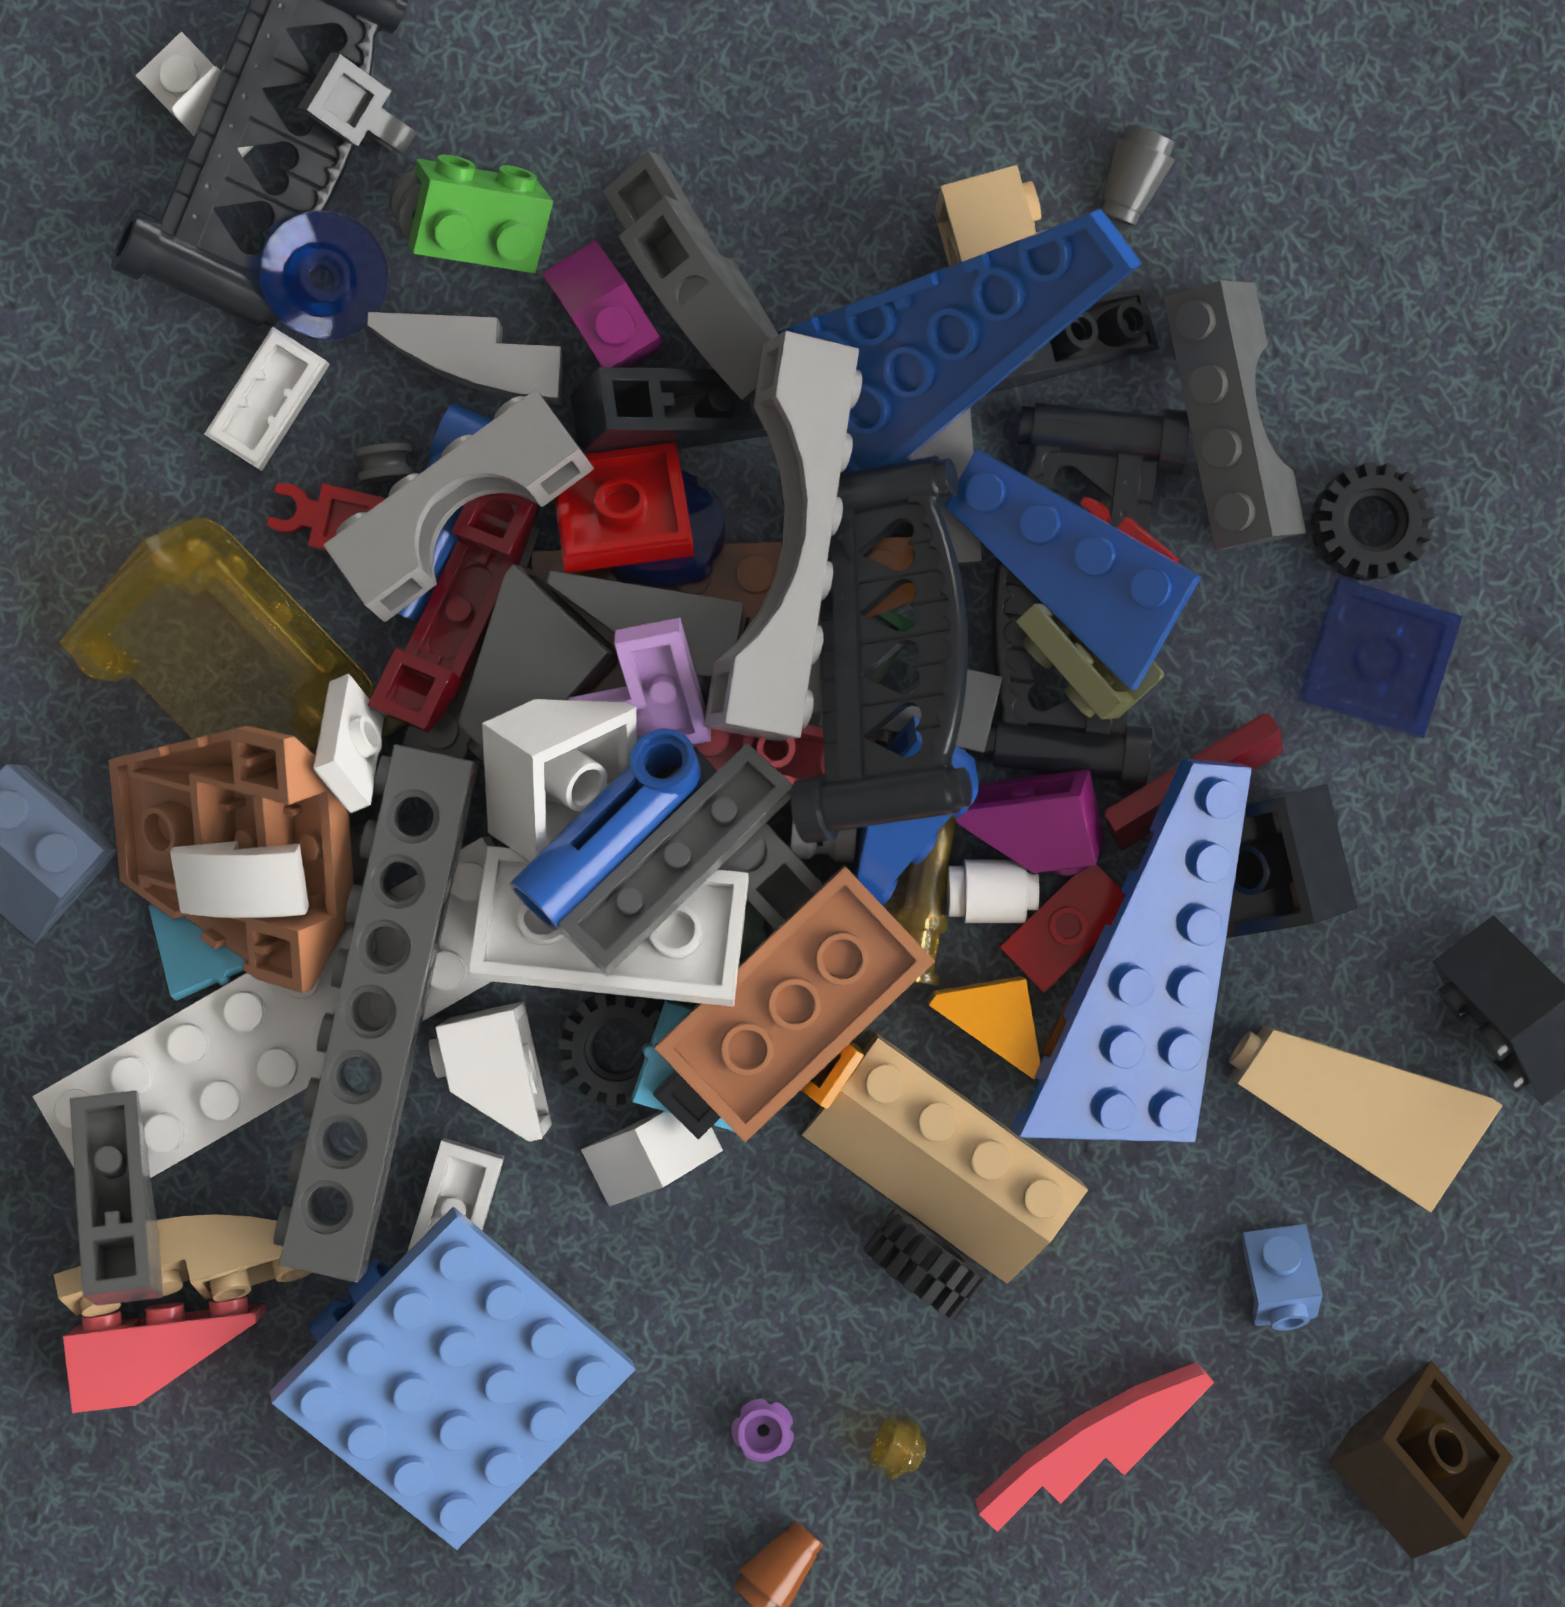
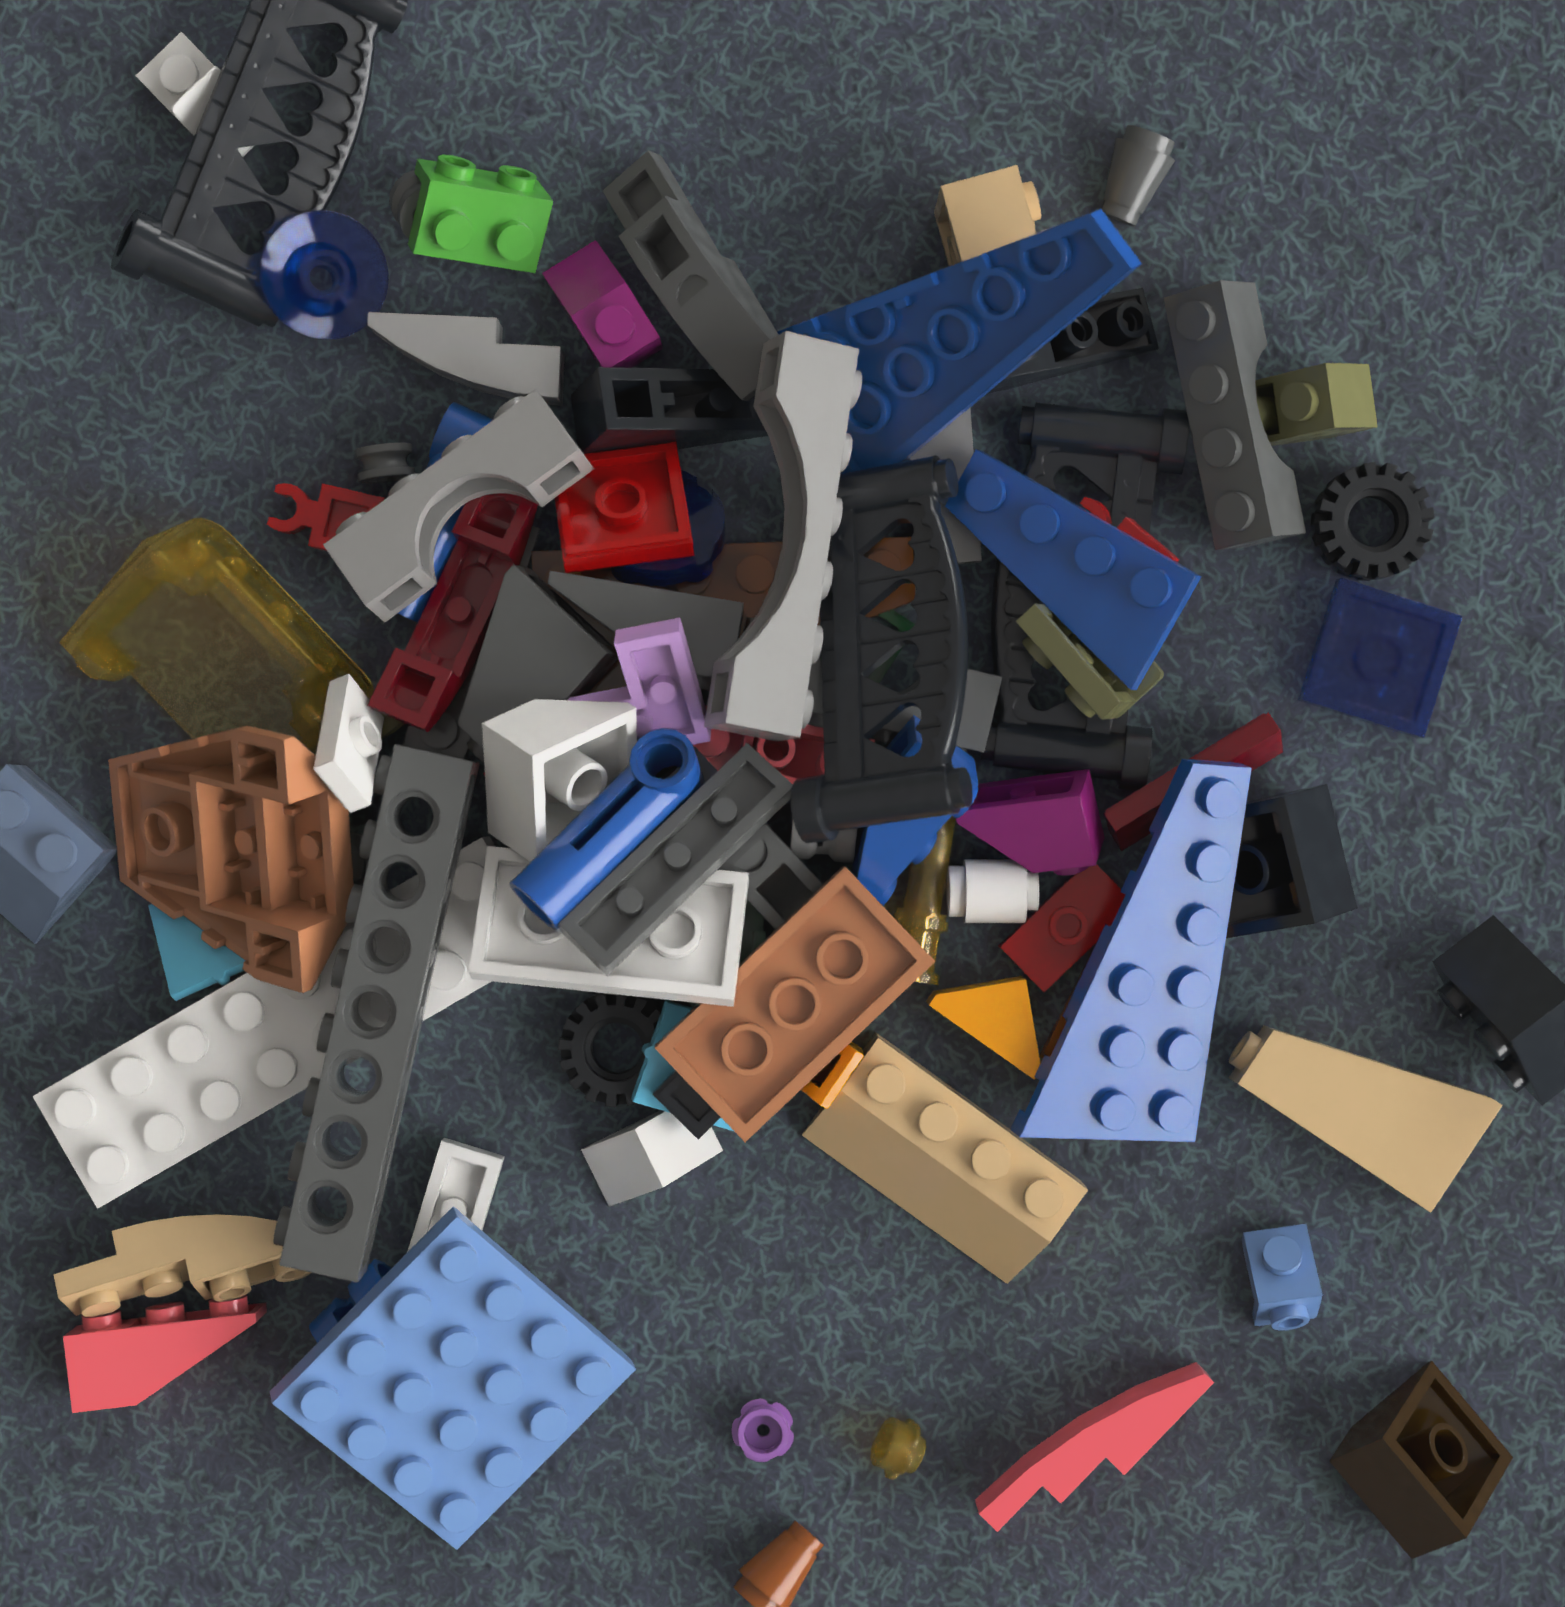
dark grey slope [70,1090,163,1306] -> none
white slope [170,841,309,918] -> none
white plate [204,327,330,471] -> none
plate [298,52,417,155] -> none
white slope [429,1001,552,1141] -> none
black tyre [863,1206,986,1320] -> none
none -> olive slope [1255,363,1378,446]

